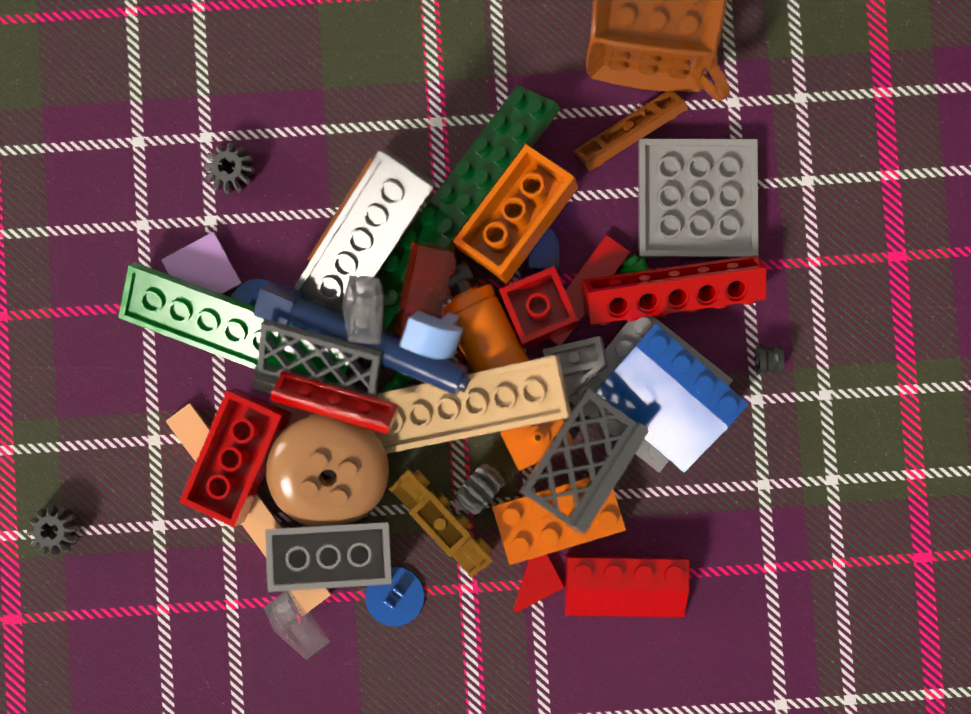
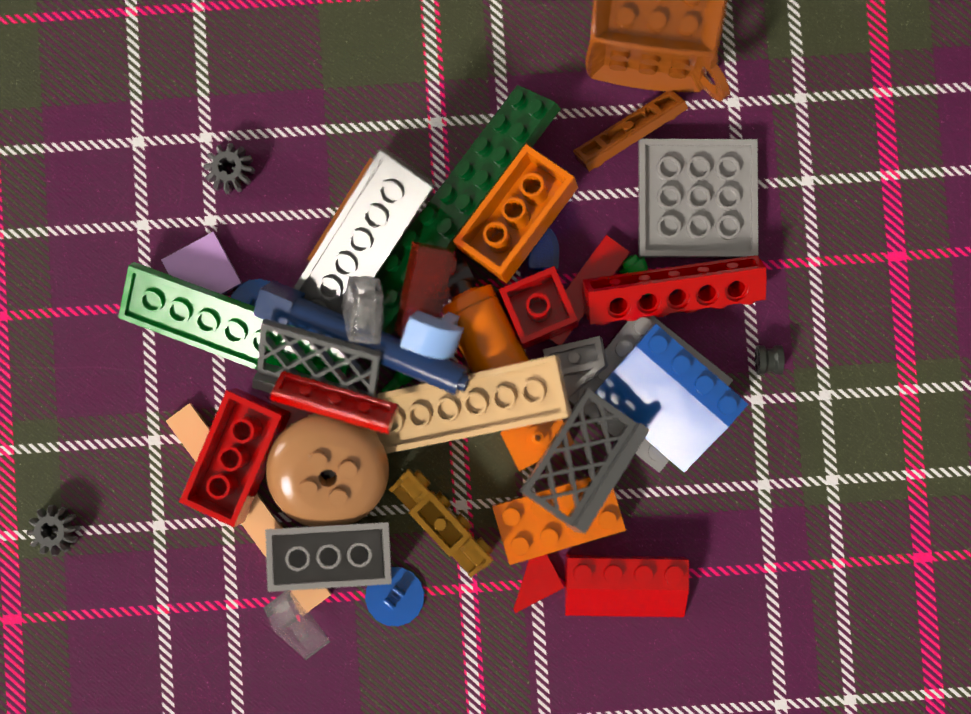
dark grey gear [456,464,505,515] -> none

